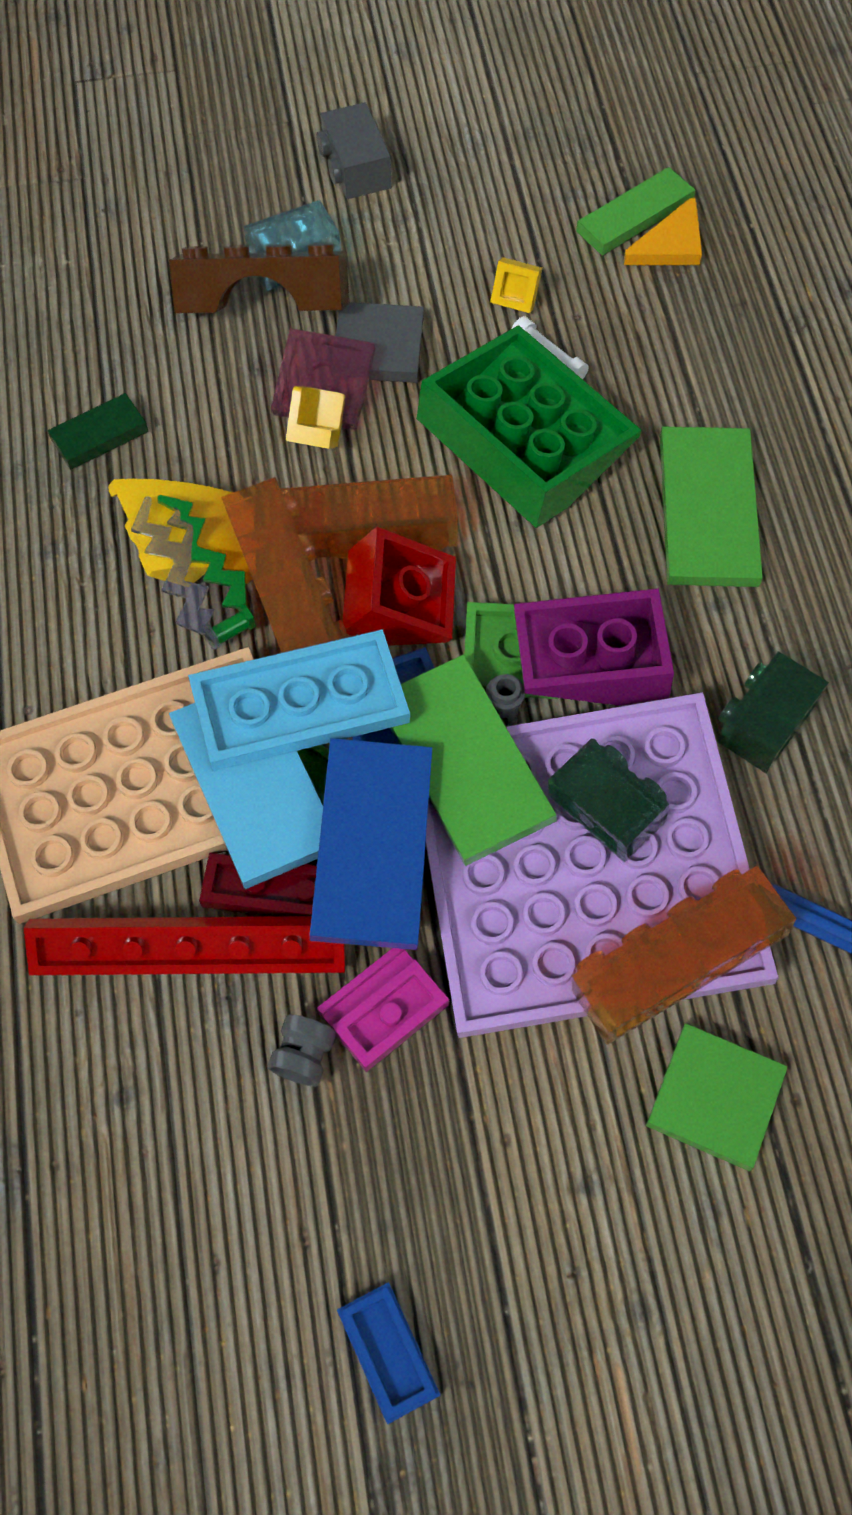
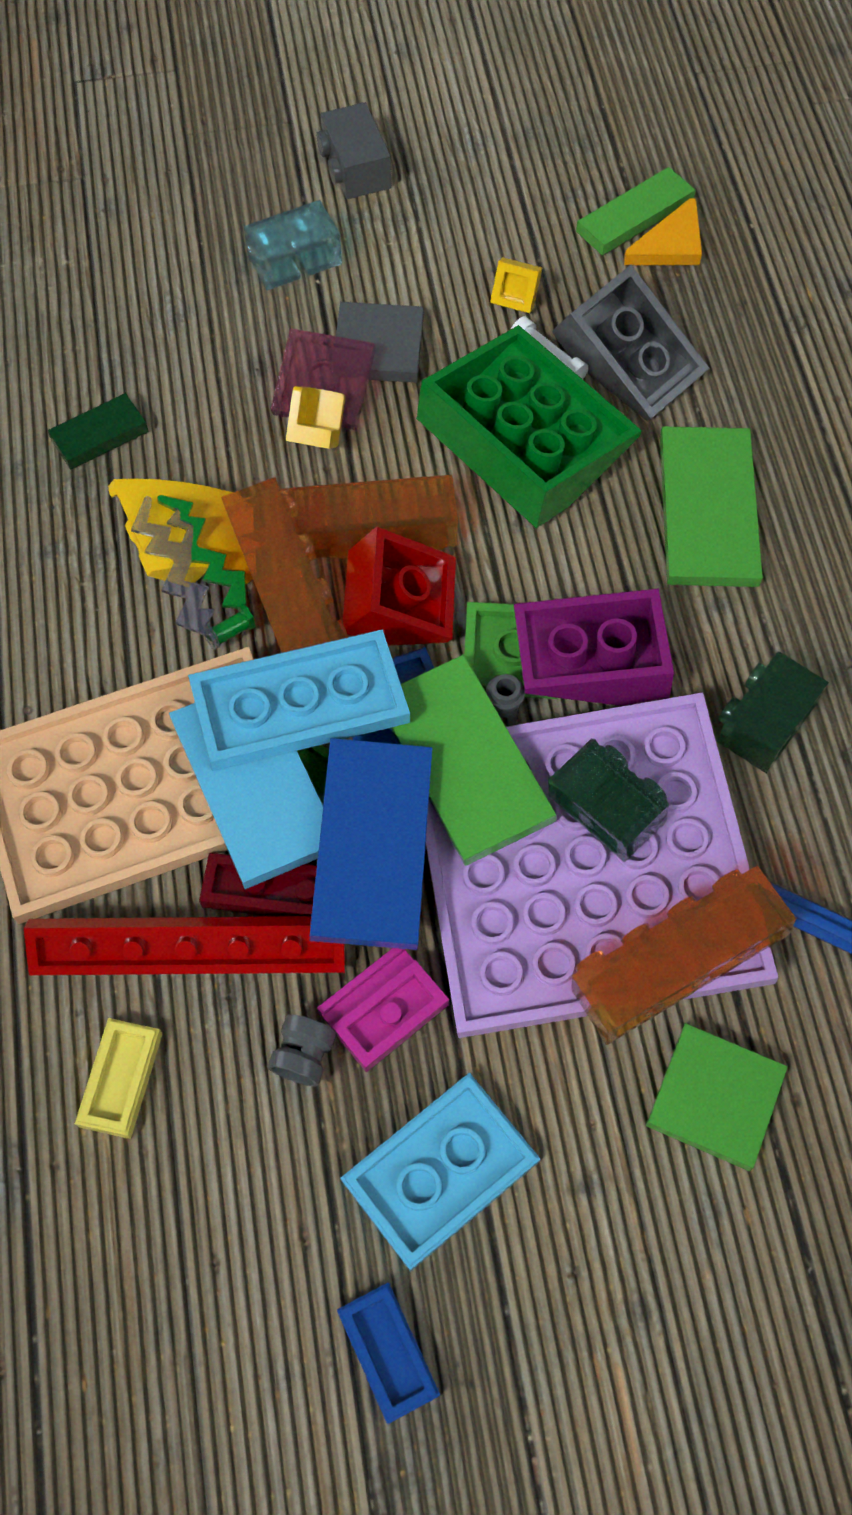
reddish brown arch [169,243,350,313] -> none
none -> light yellow tile [75,1018,163,1139]
none -> medium azure tile [340,1072,541,1272]
none -> flat silver slope [551,265,710,421]

